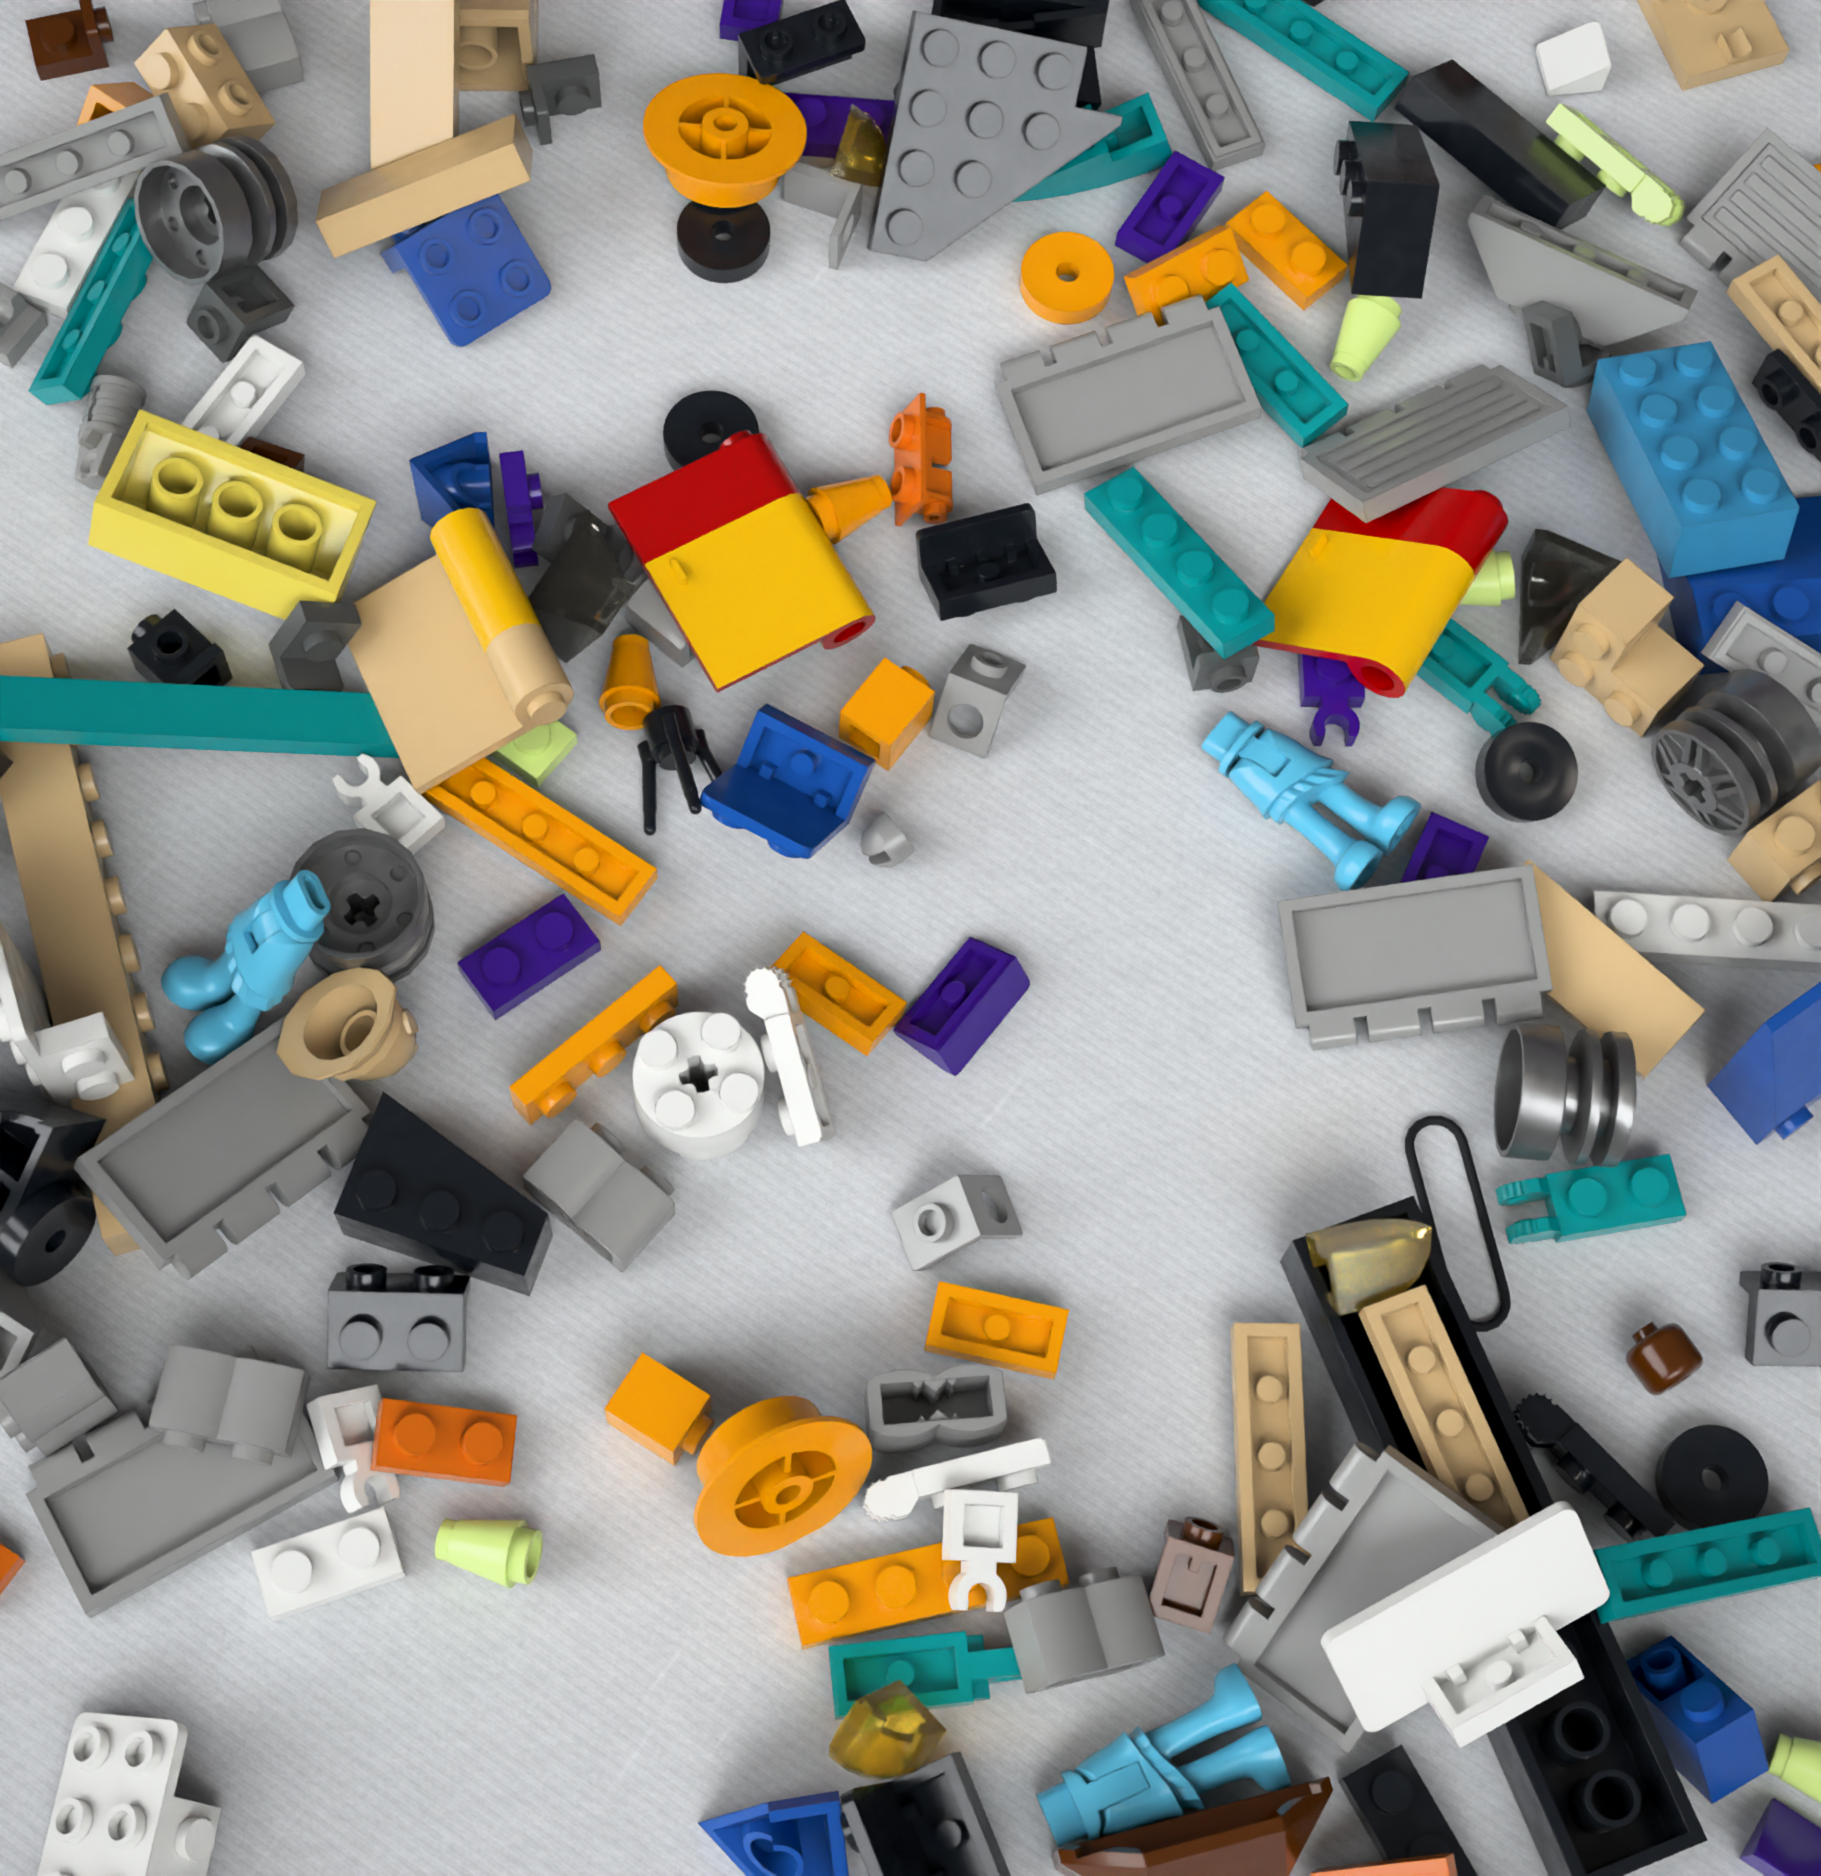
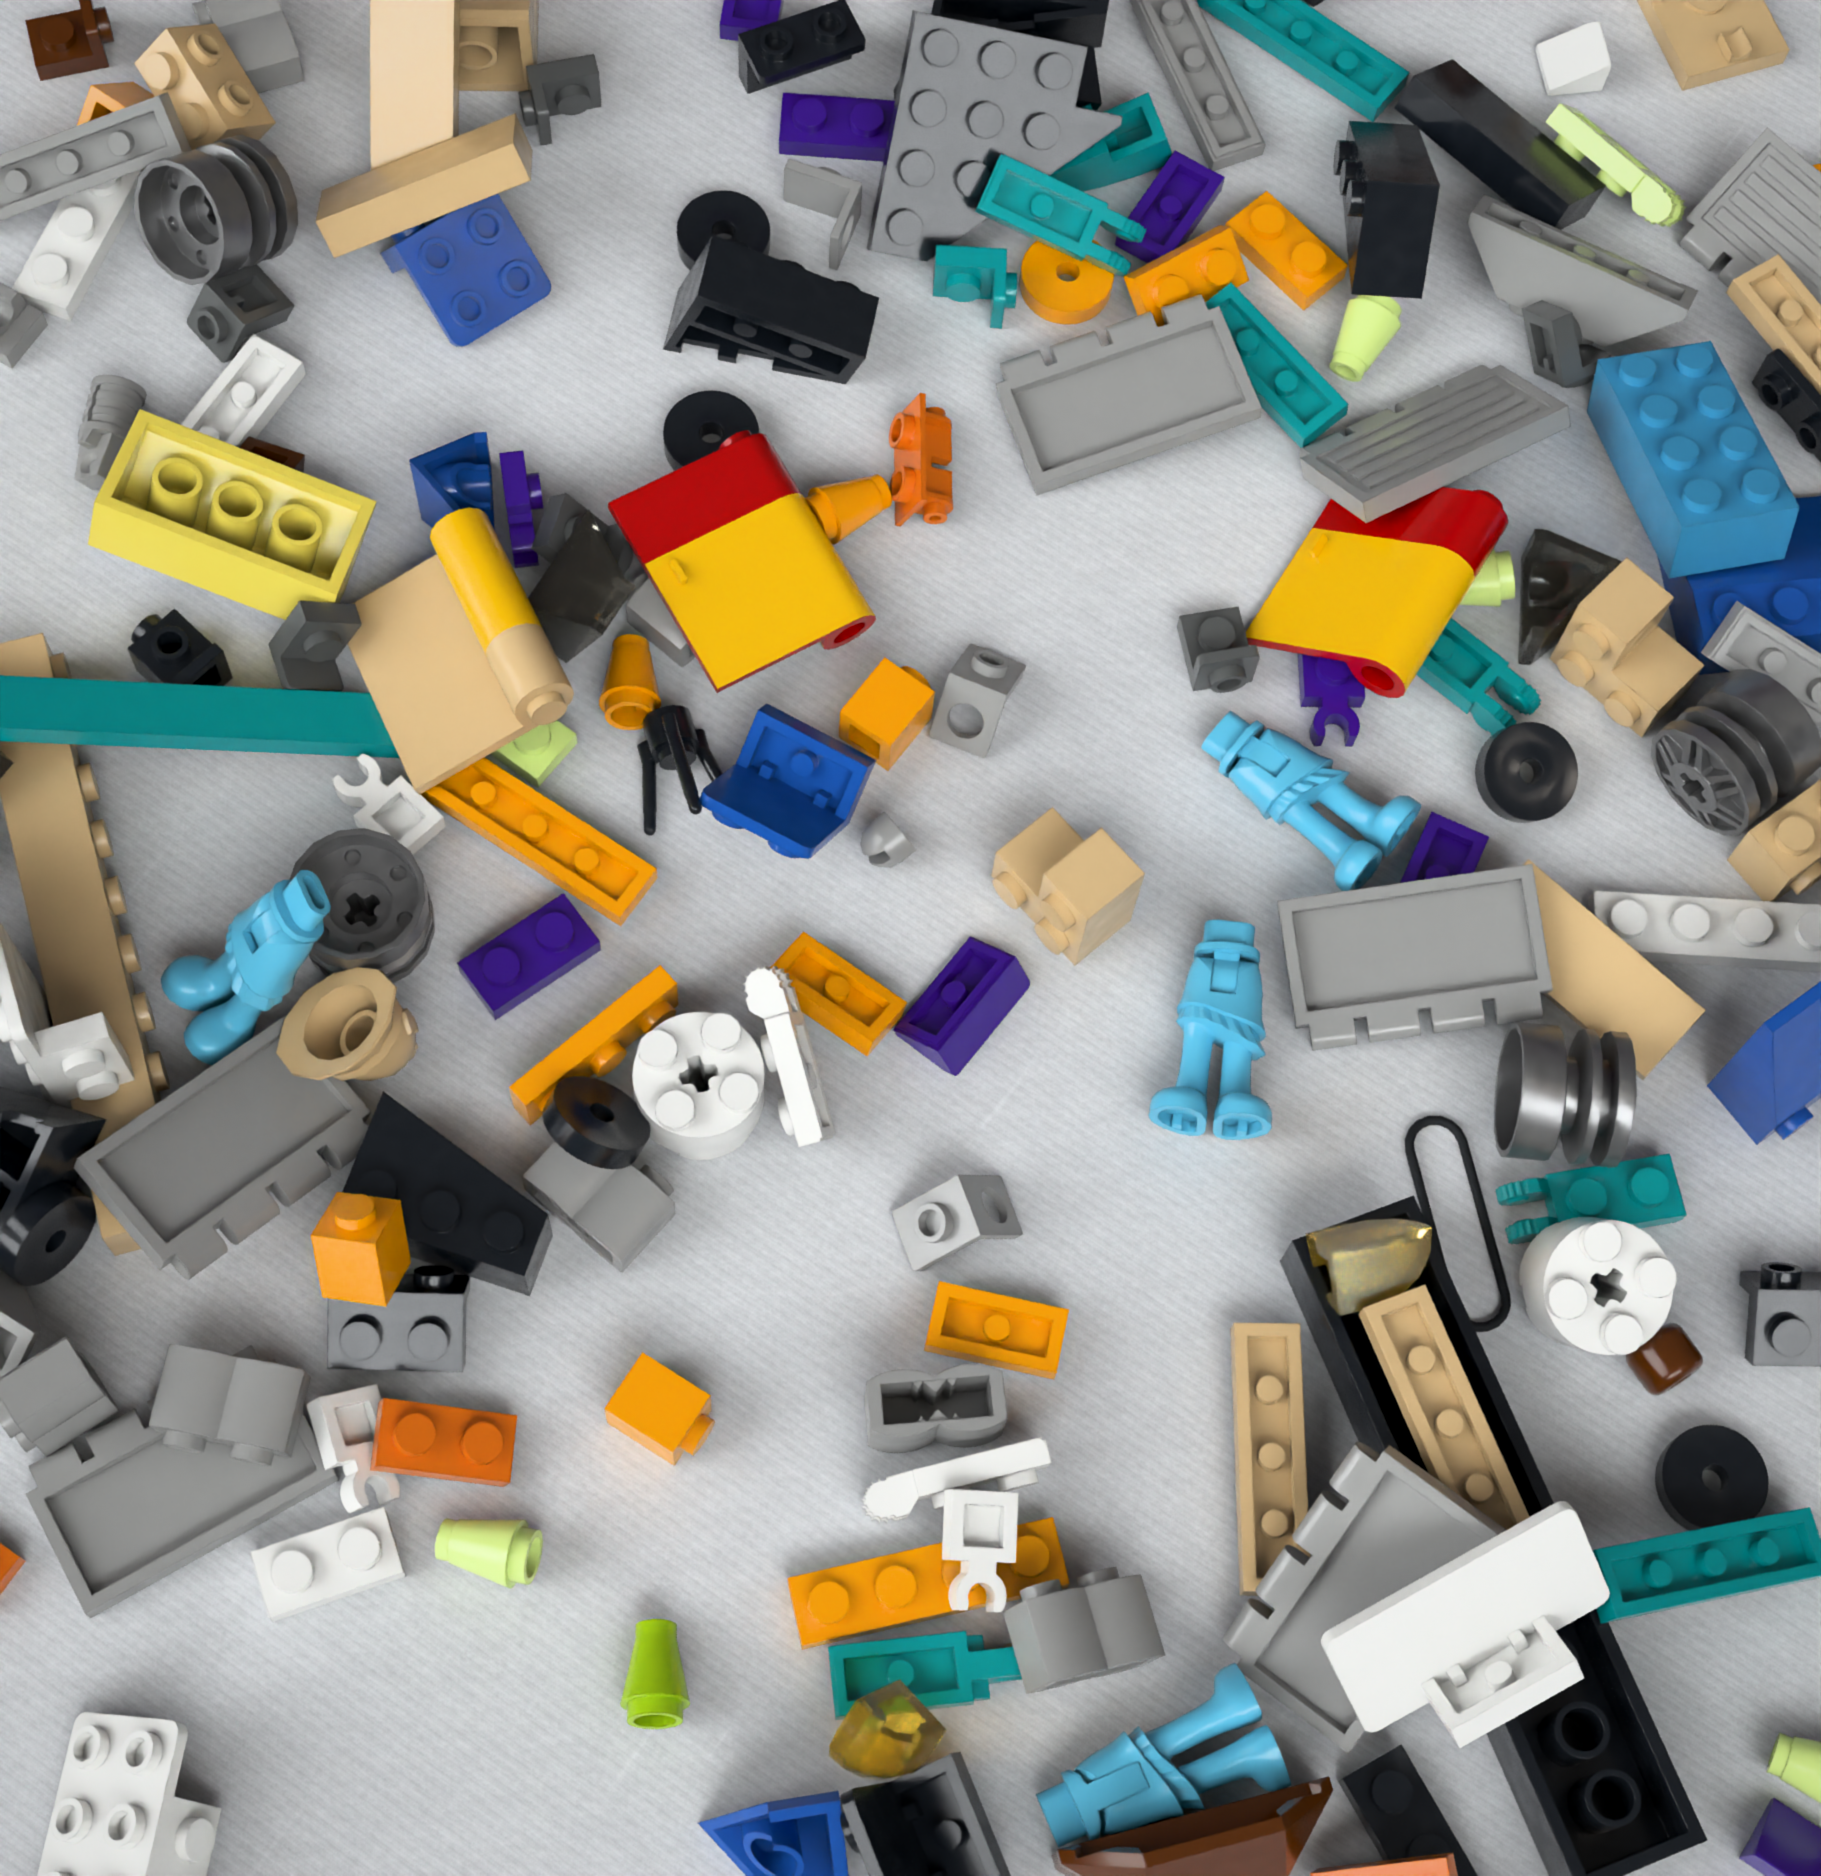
teal plate [28,198,153,405] -> none
light orange piece [643,73,807,208] -> none
light orange piece [694,1396,872,1557] -> none
clear yellow brick [830,104,887,187] -> none
black bracket [915,503,1057,621] -> none
teal plate [1084,466,1275,660] -> none
bracket [1147,1517,1235,1634] -> none
black hinge [1513,1393,1675,1543] -> none
blue slope [1626,1635,1769,1804] -> none
none -> light orange brick [311,1192,411,1306]
none -> black piece [542,1076,650,1169]
none -> lime cone [620,1619,690,1729]
none -> black wedge [663,235,879,384]
none -> teal bracket [933,245,1017,329]
none -> teal hinge [975,154,1146,276]
none -> tan brick [991,807,1145,966]
none -> medium azure piece [1148,920,1272,1140]
none -> white brick [1519,1217,1677,1355]

